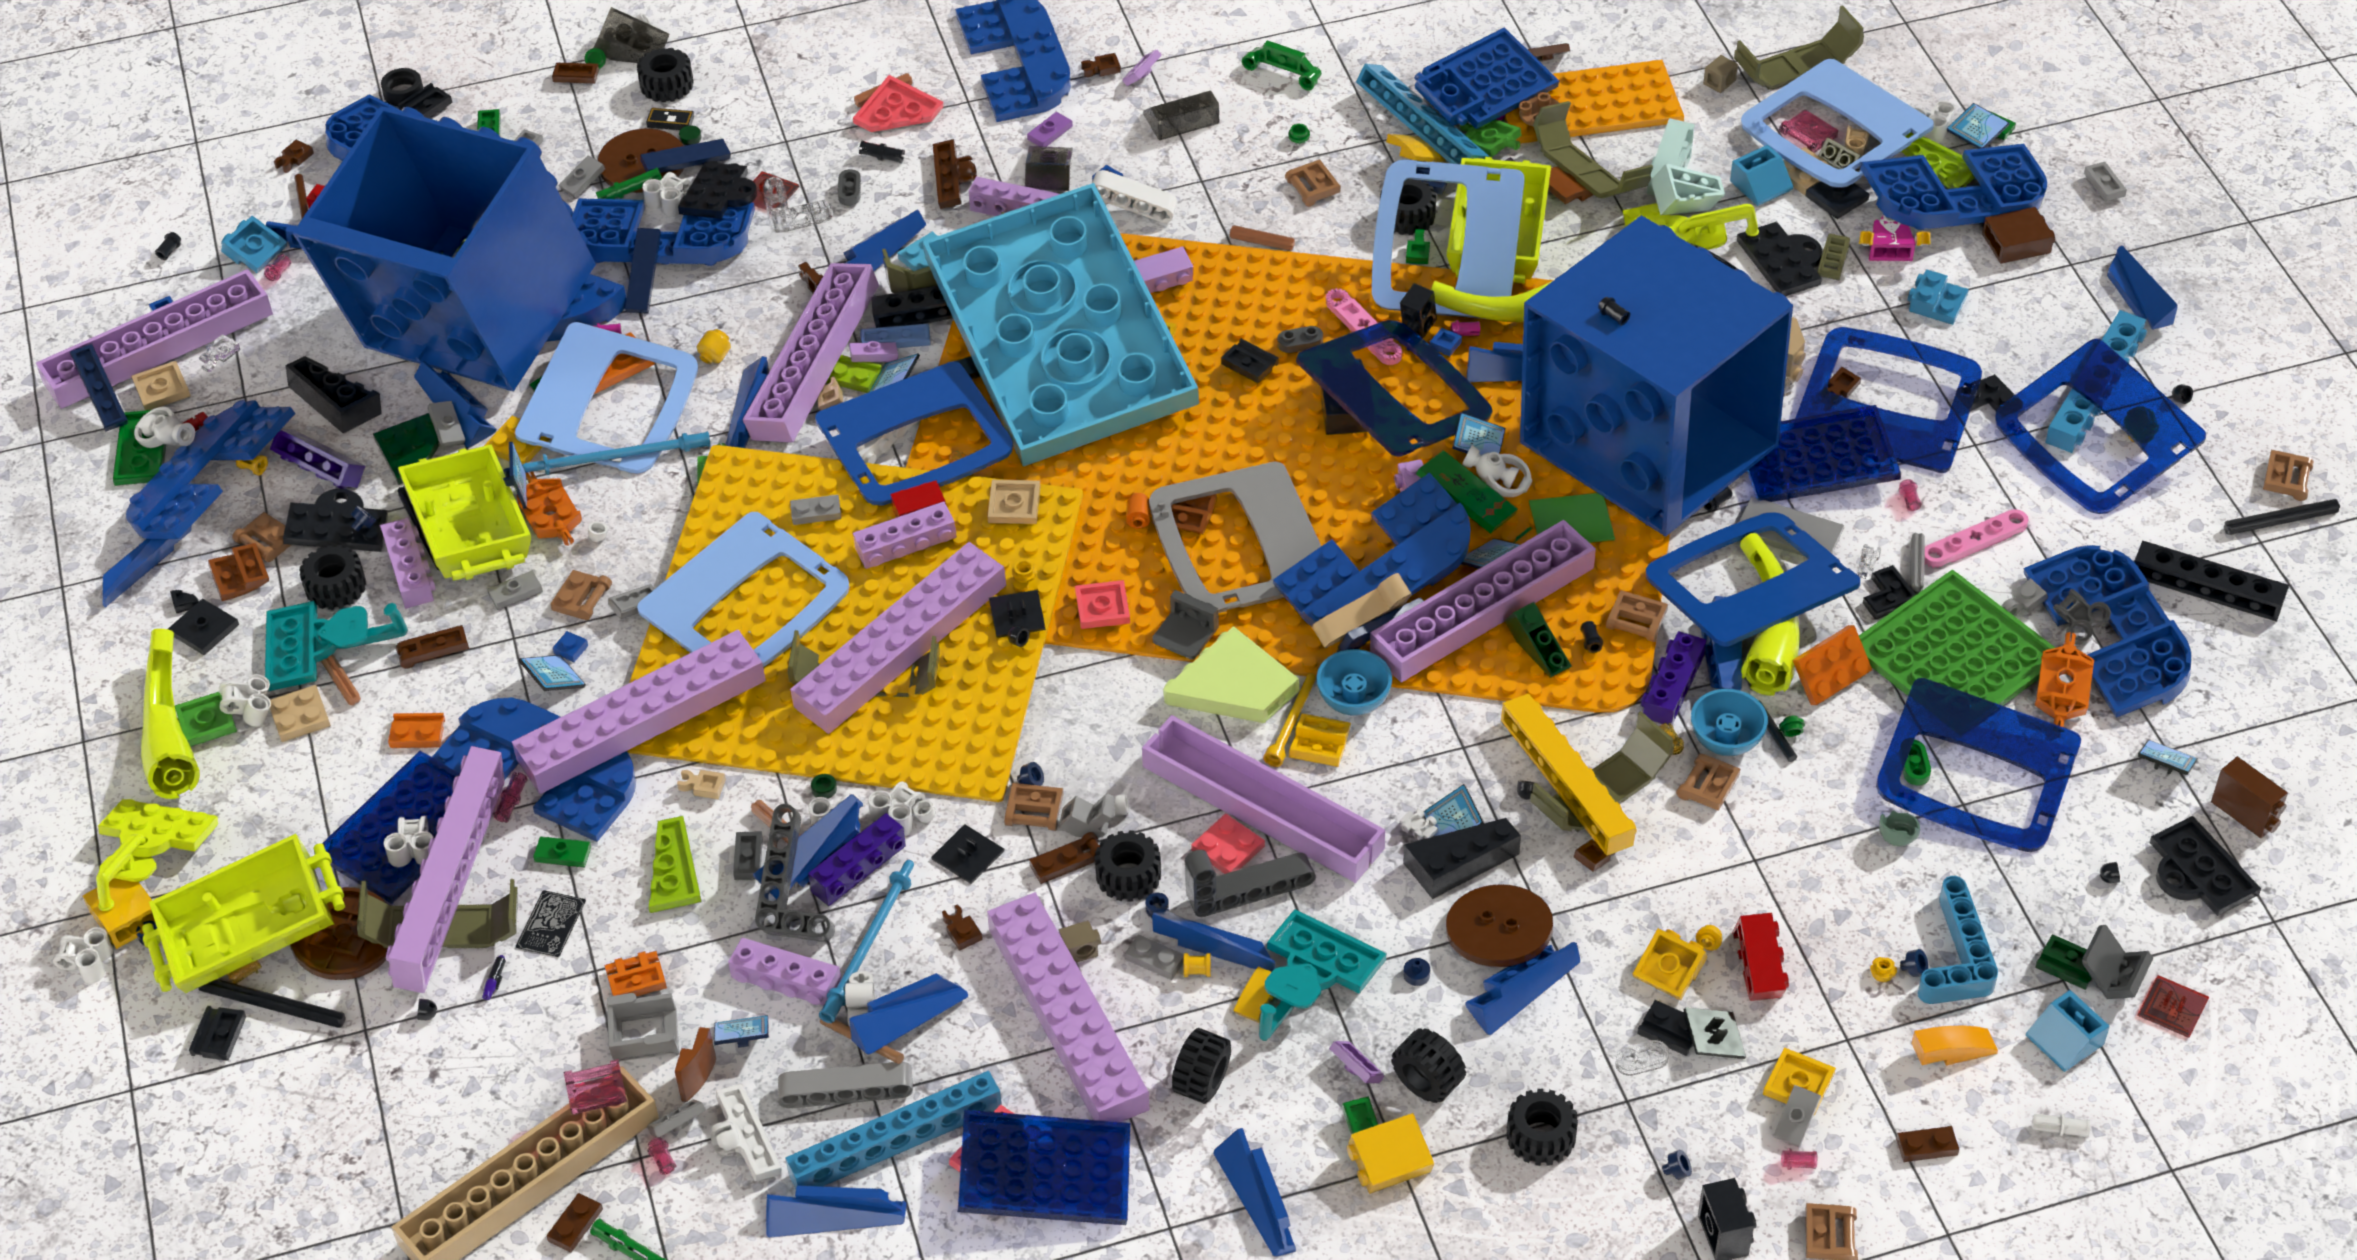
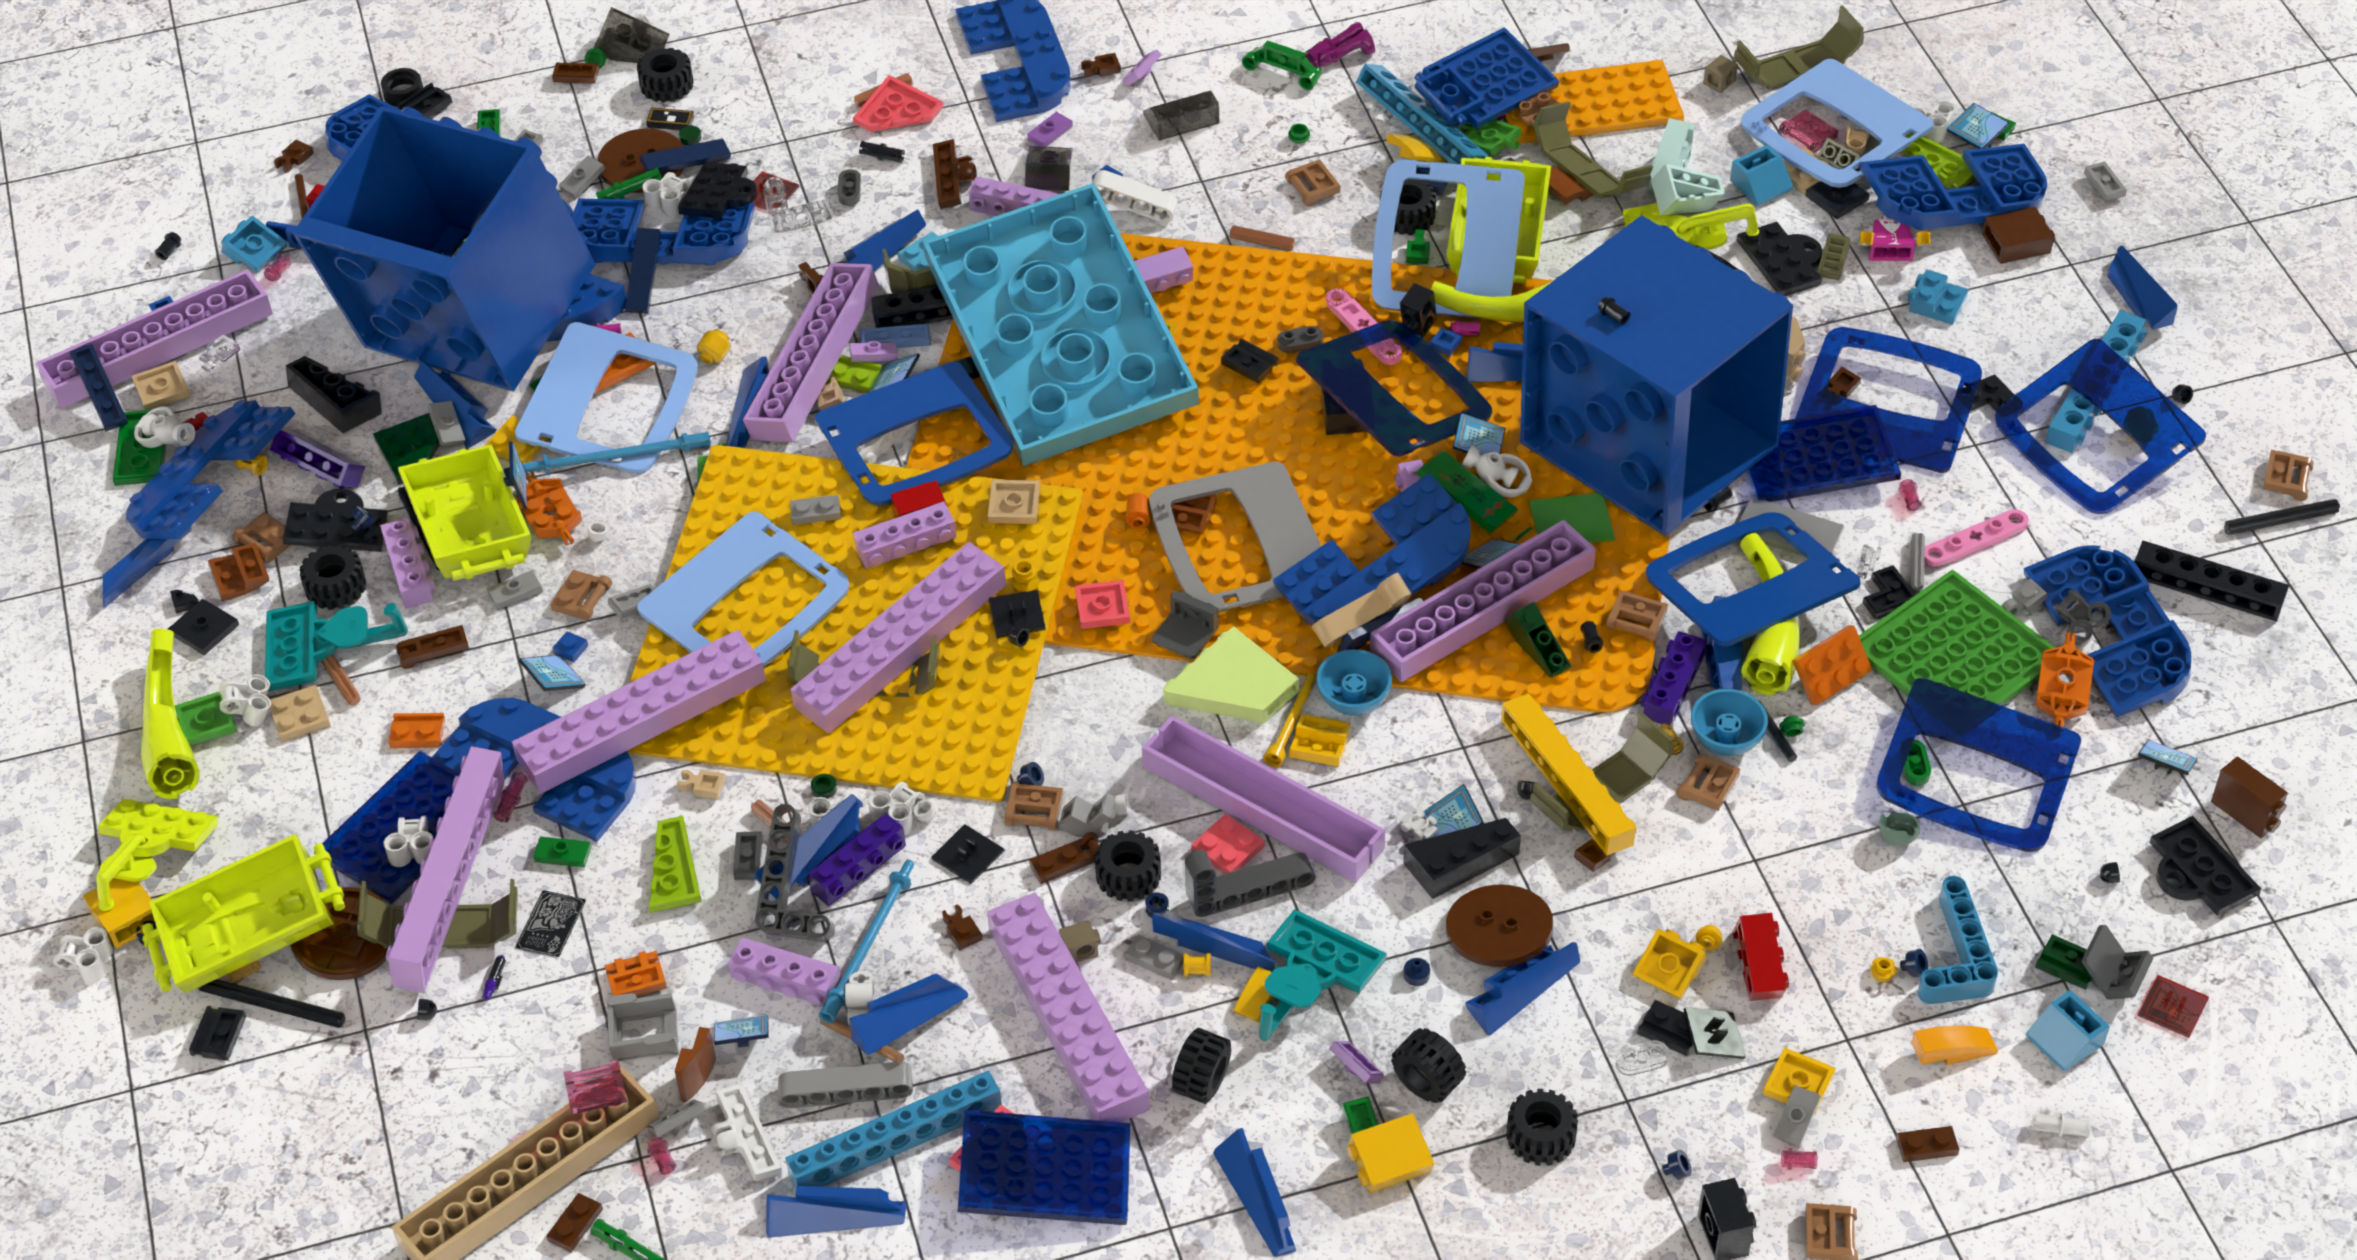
none -> magenta piece [1305,22,1375,68]

